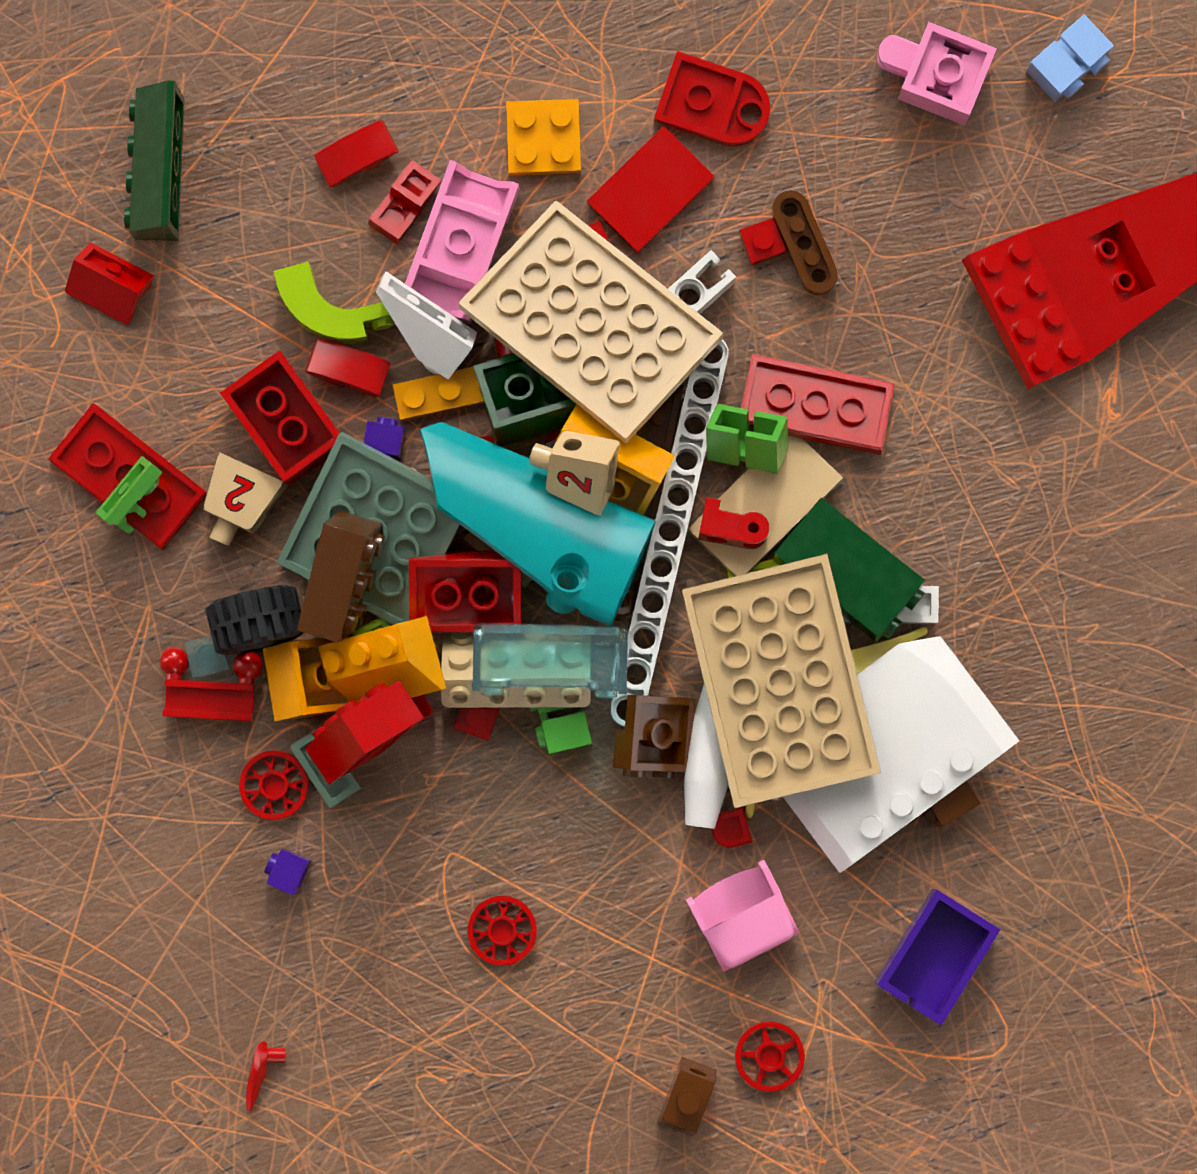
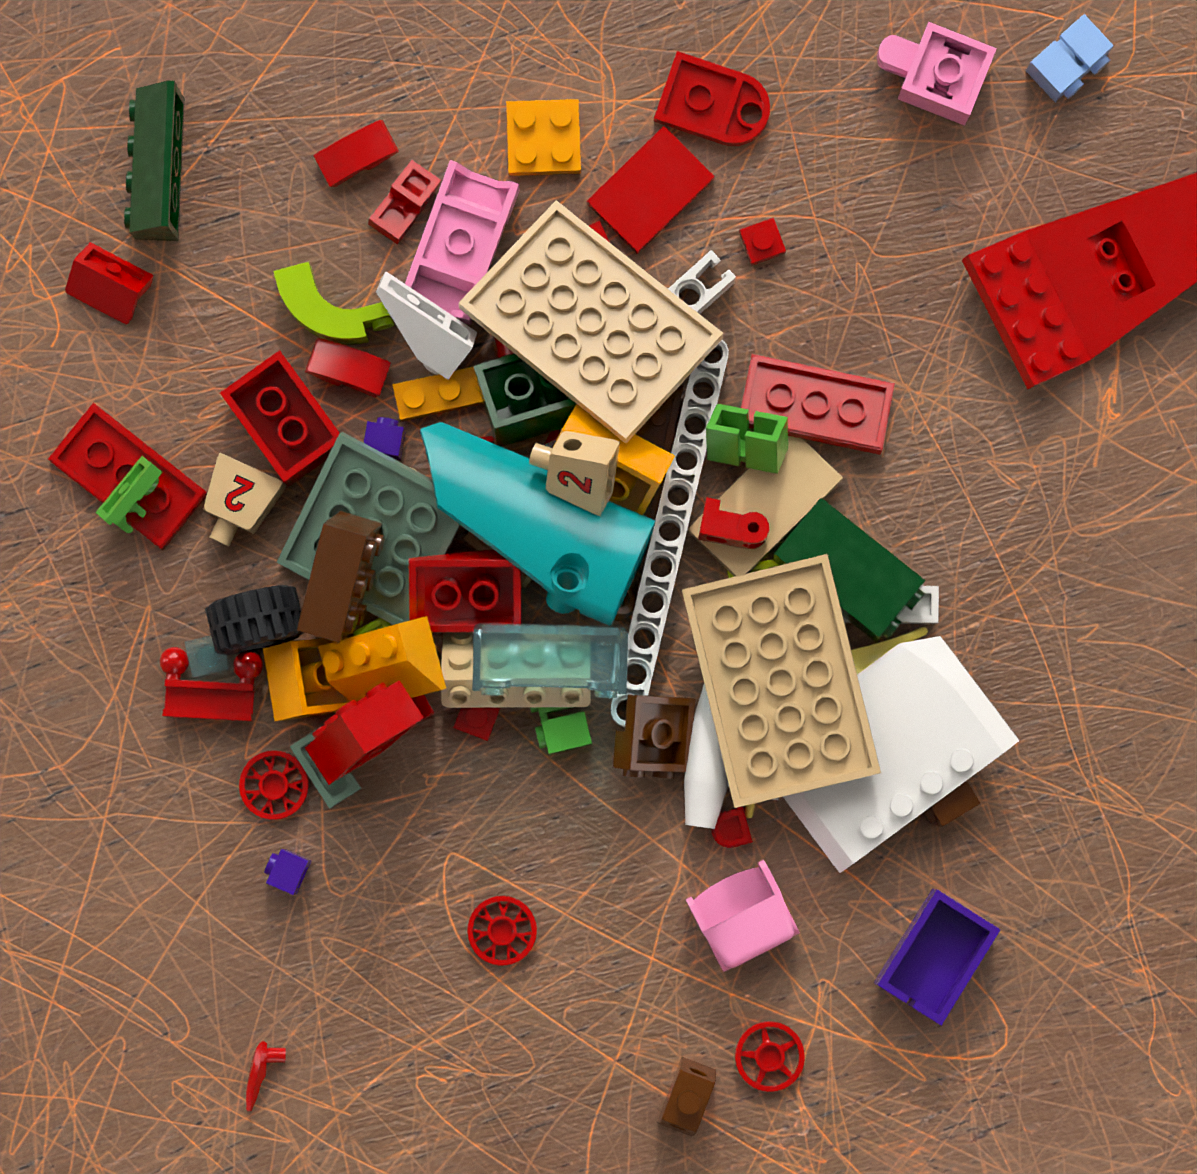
reddish brown plate [772,190,838,295] -> none

